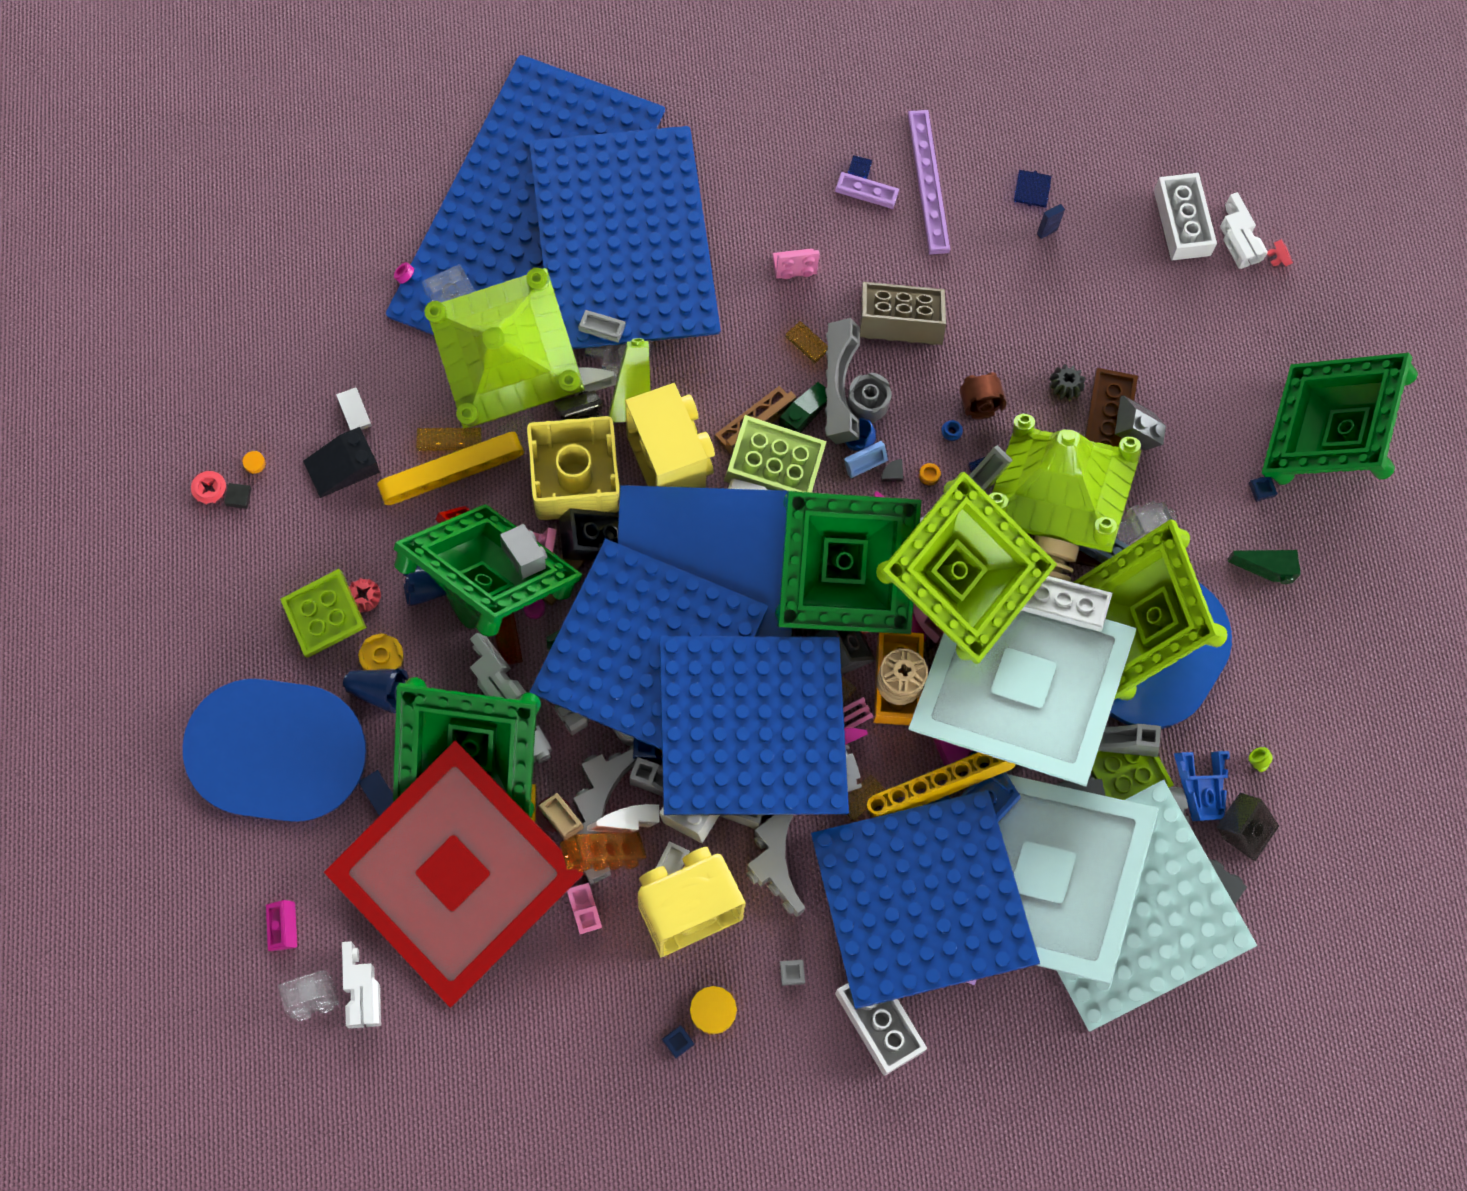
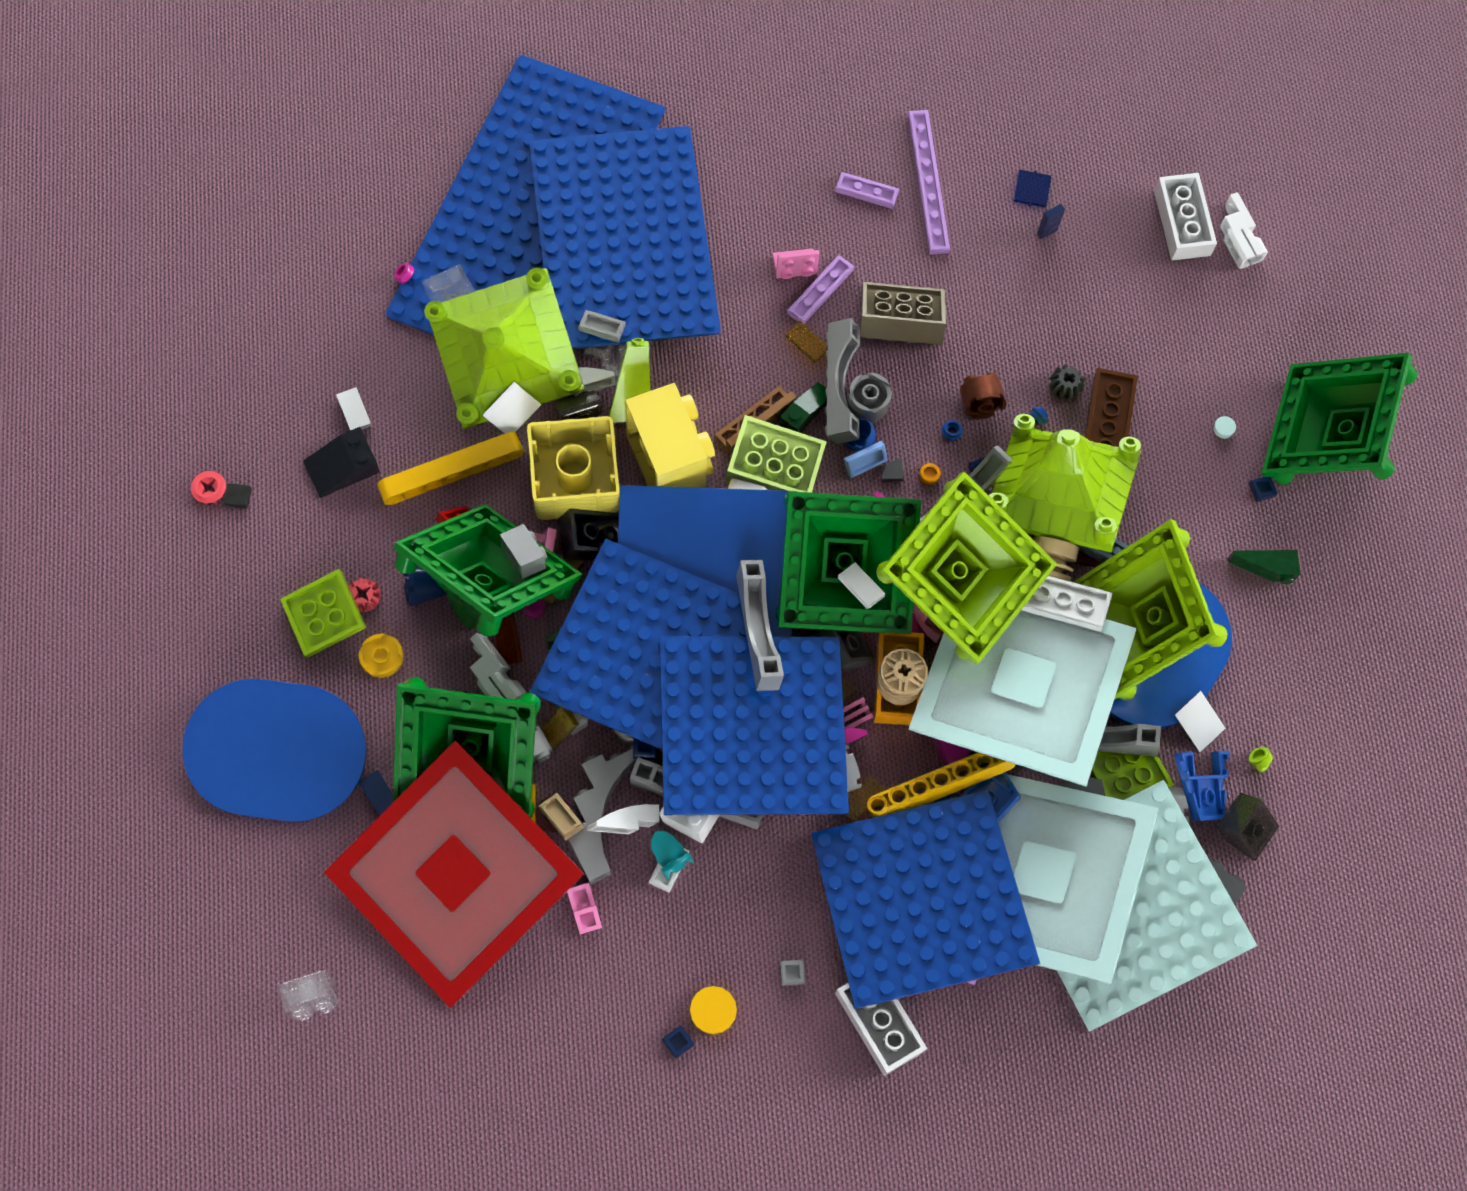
light orange tile [243,451,266,474] -> none
dark pink slope [266,900,297,951] -> none
white plate [342,941,381,1028] -> none
dark blue cone [343,668,409,714] -> none
clear yellow tile [416,427,482,451] -> none
clear orange brick [560,832,647,872] -> none
light yellow brick [638,847,746,958] -> none
light grey arch [746,815,805,917] -> none
clear blue tile [848,155,873,179] -> none
dark grey slope [1115,395,1166,451] -> none
clear brick [1116,501,1176,546] -> none
coral tile [1267,239,1293,267] -> none
none -> white sticker [483,382,541,433]
none -> clear yellow tile [541,707,579,750]
none -> teal piece [651,831,694,879]
none -> light grey arch [736,560,784,691]
none -> lavender tile [787,255,855,326]
none -> white tile [838,562,885,609]
none -> blue plate [1029,406,1048,426]
none -> white sticker [1175,691,1226,752]
none -> light aqua tile [1213,416,1236,439]

